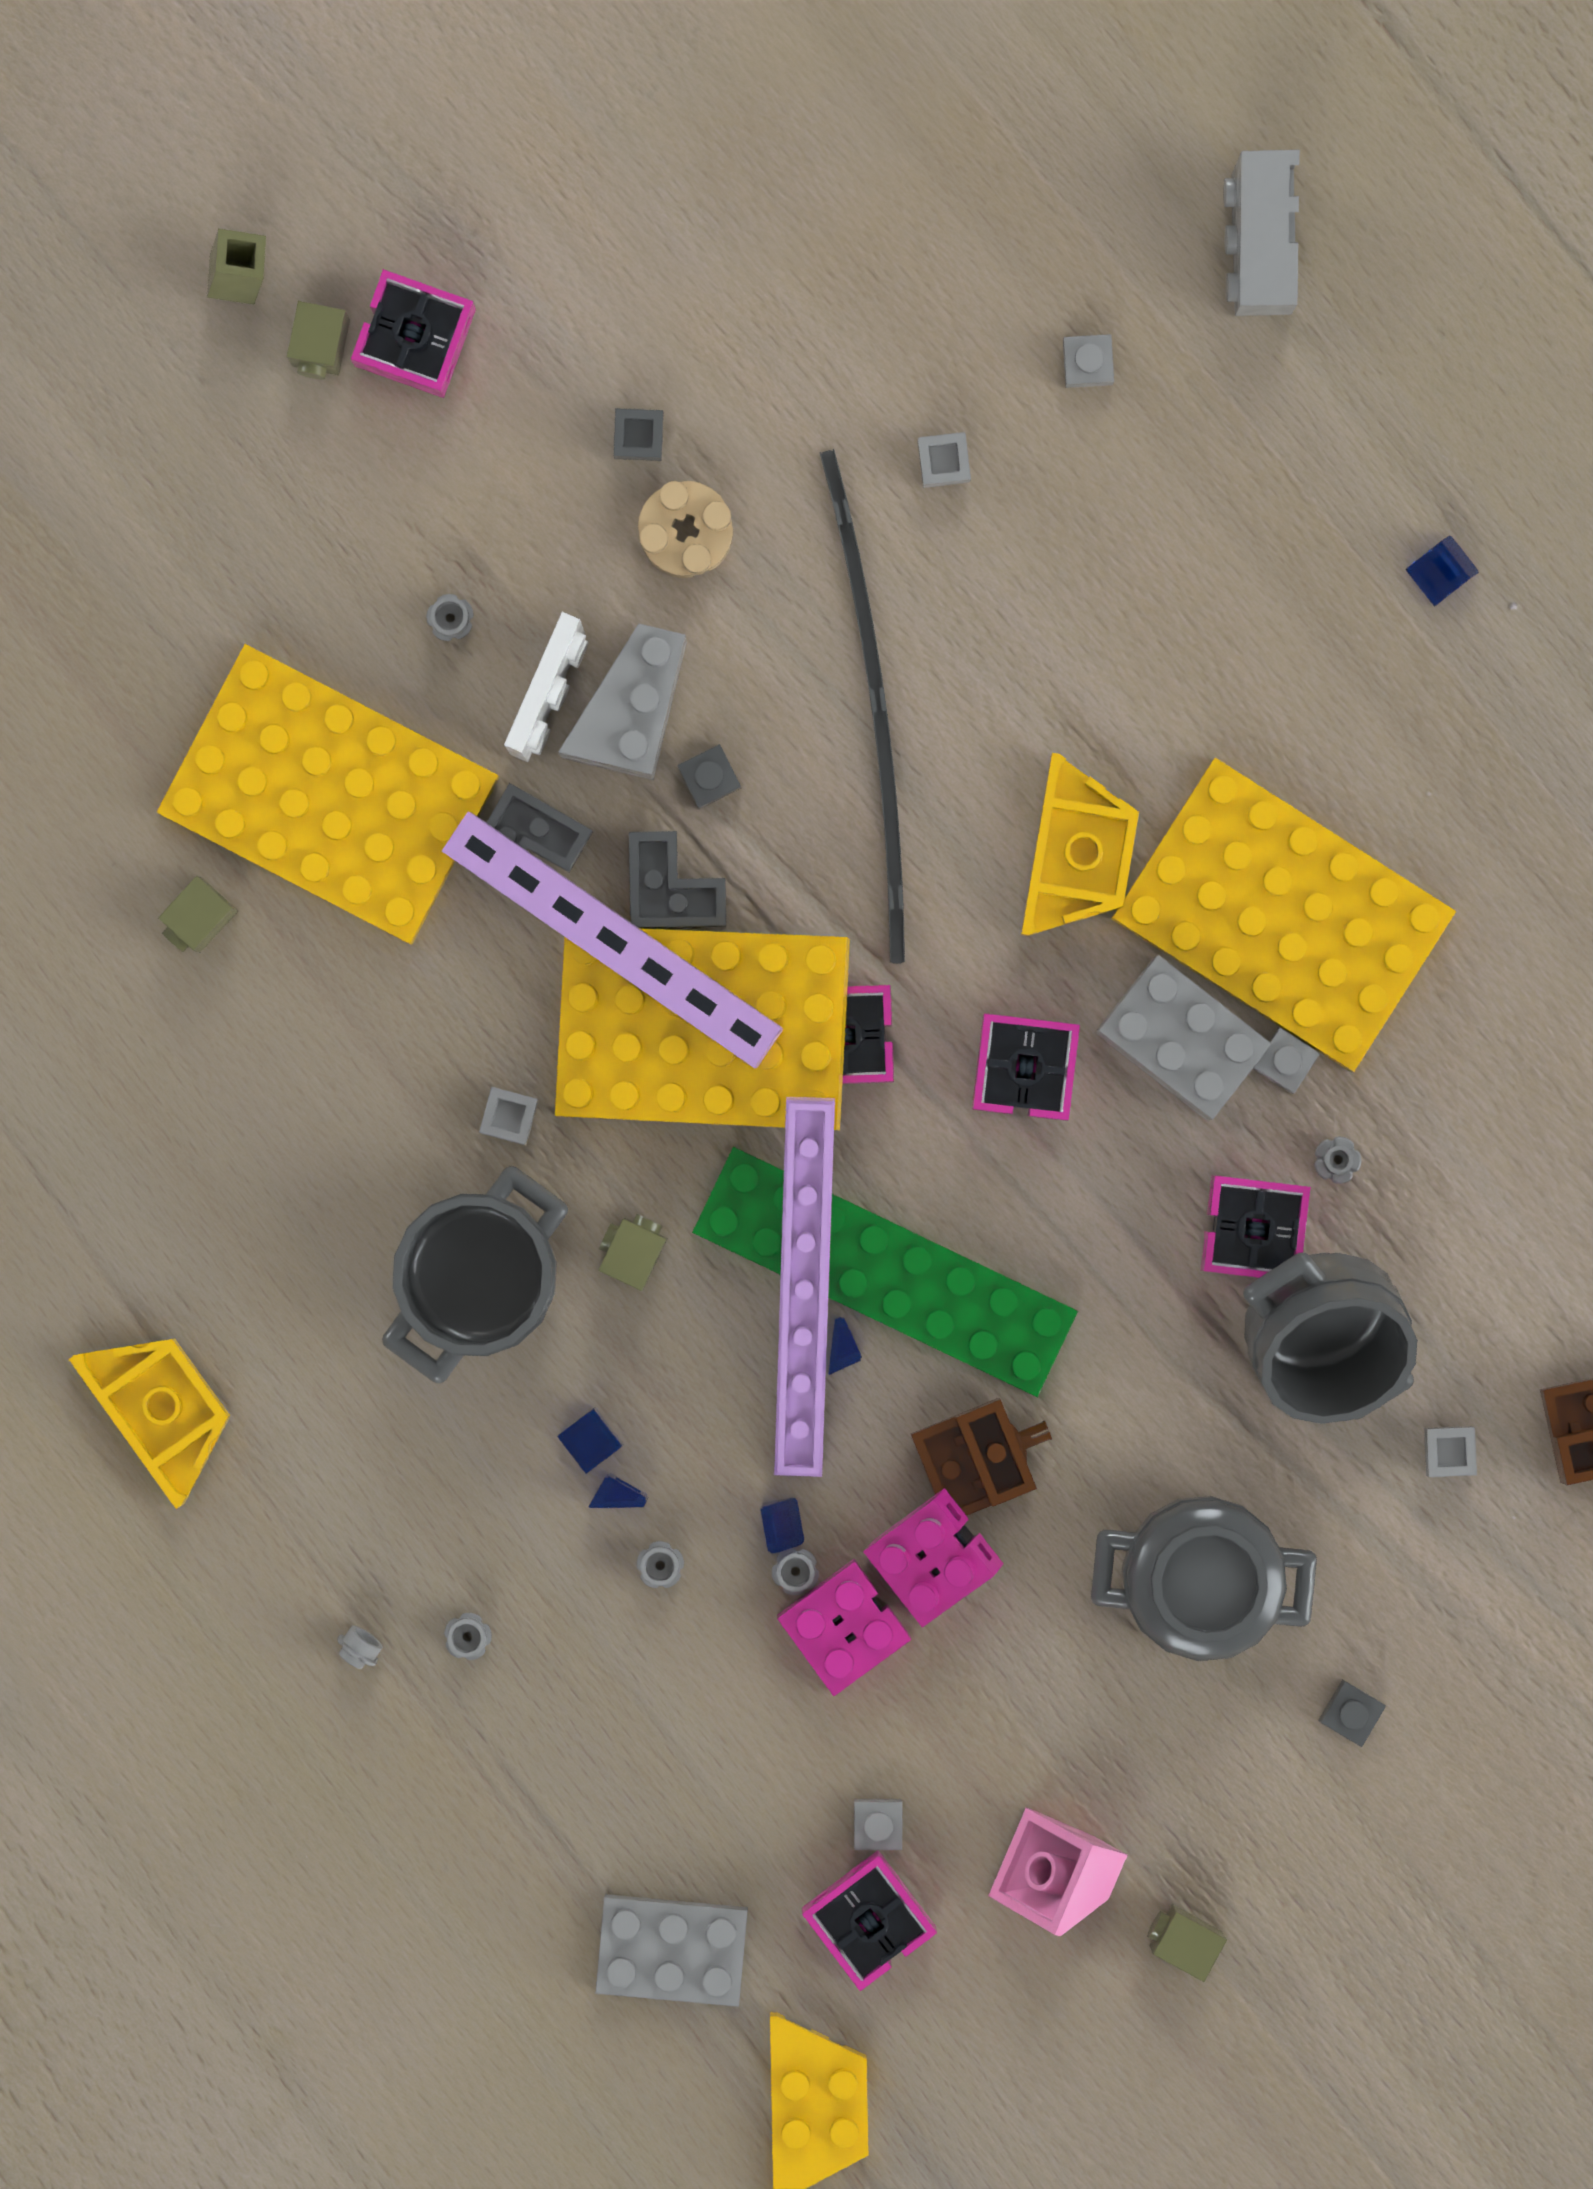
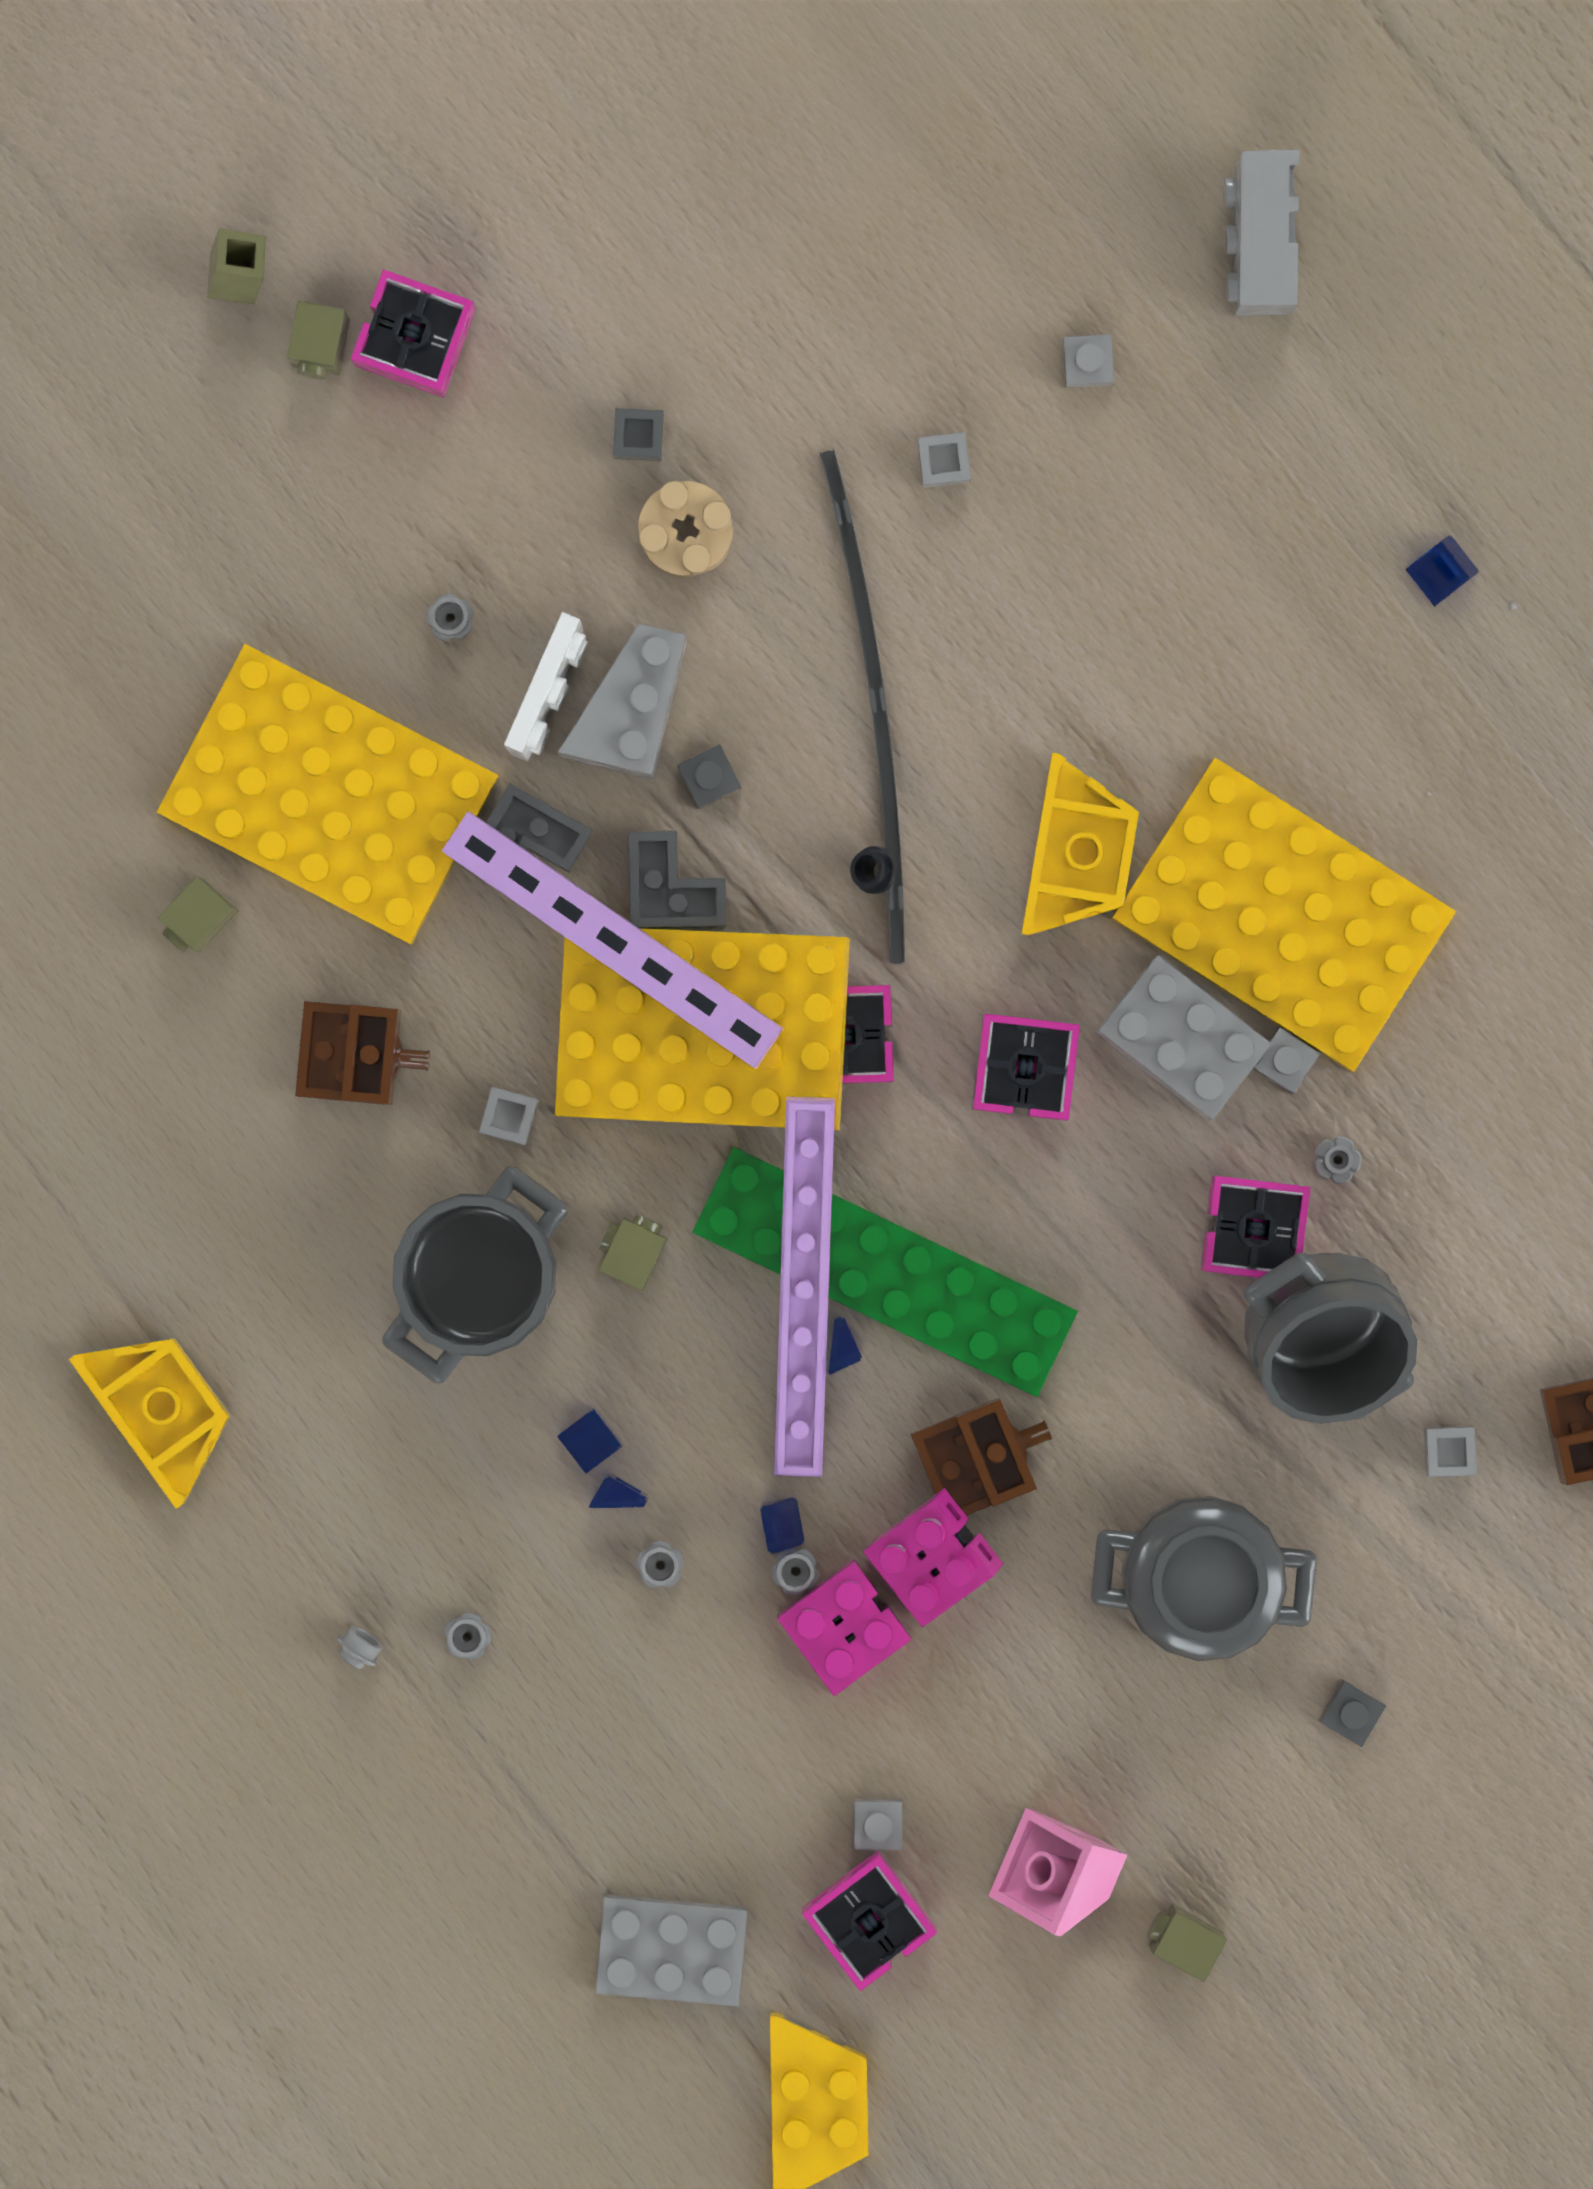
none -> reddish brown plate [295,1001,430,1105]
none -> black plate [850,846,897,894]

